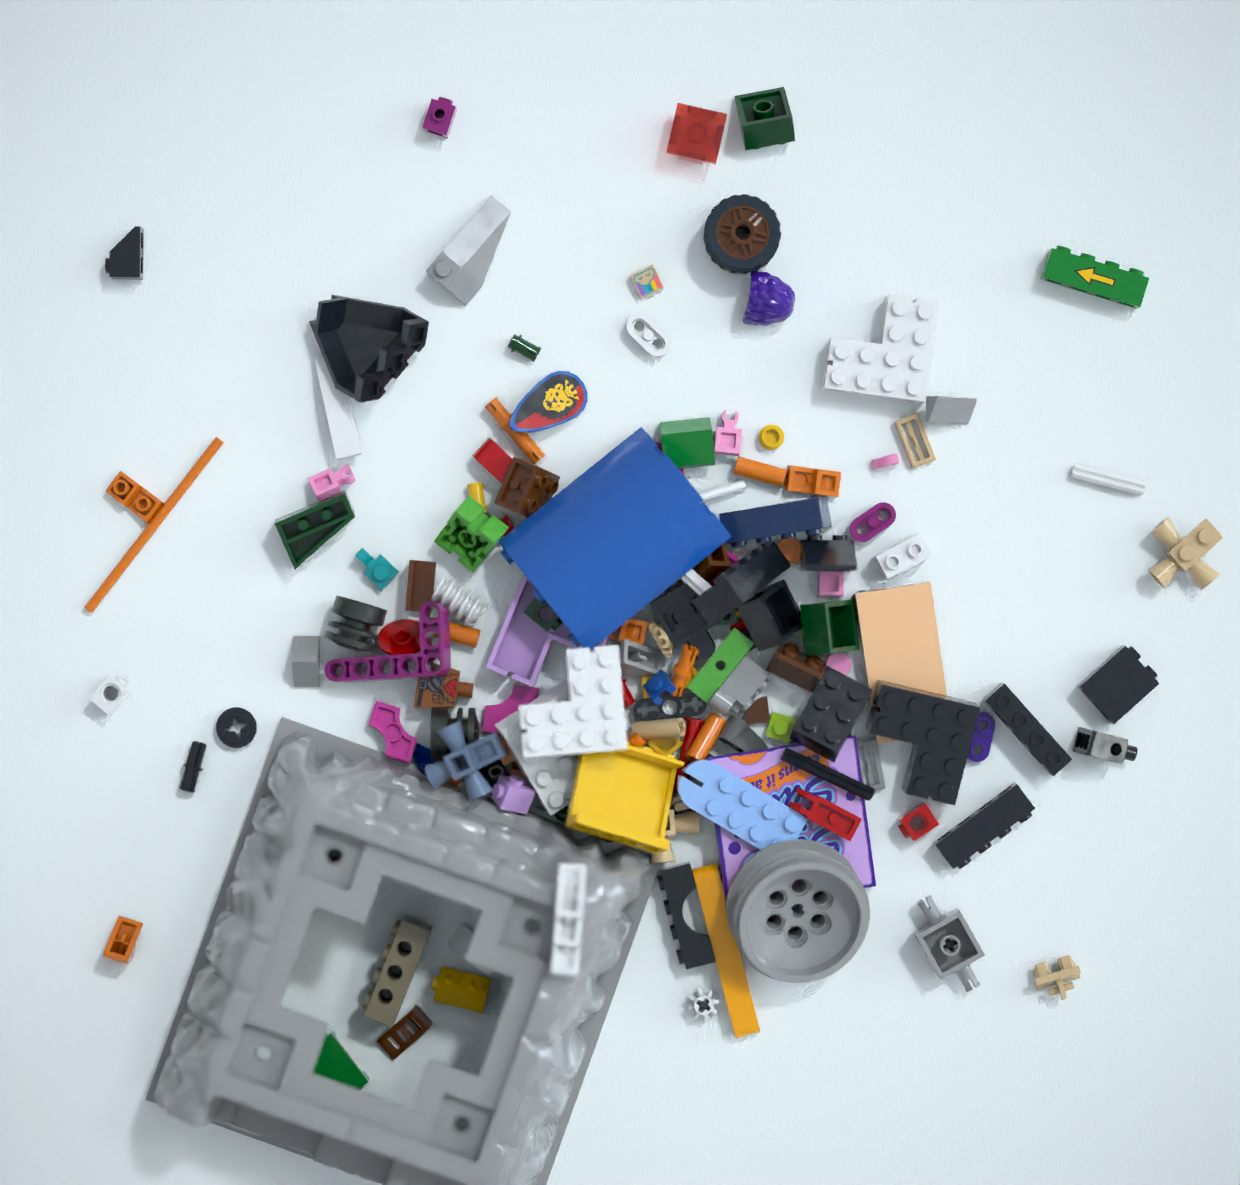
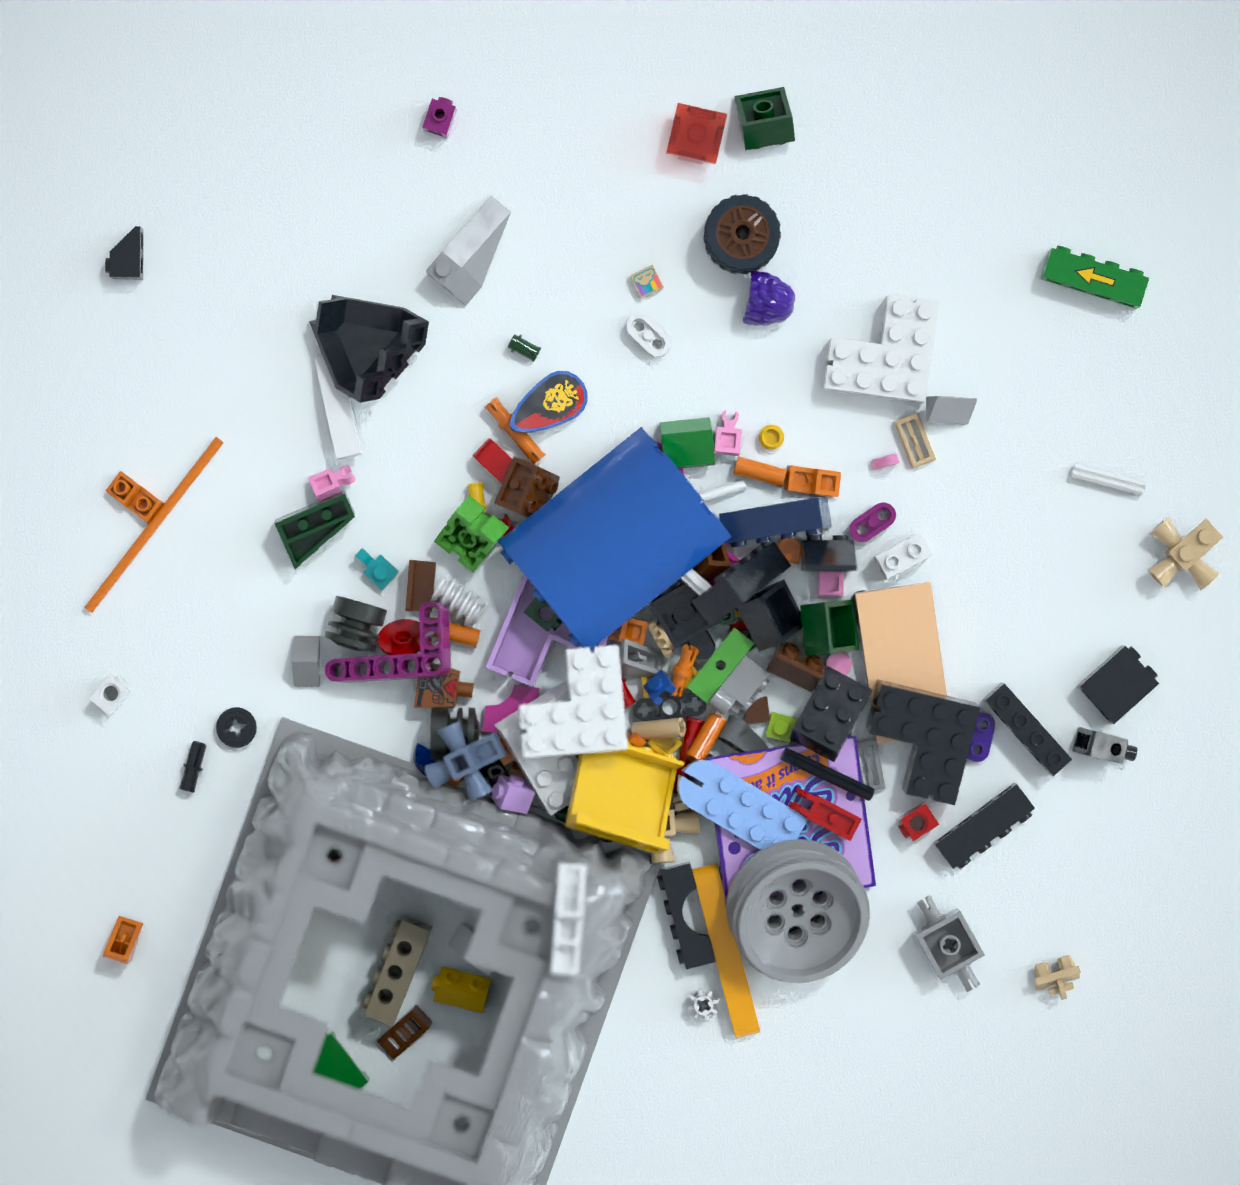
dark pink tile [369,701,417,765] -> none

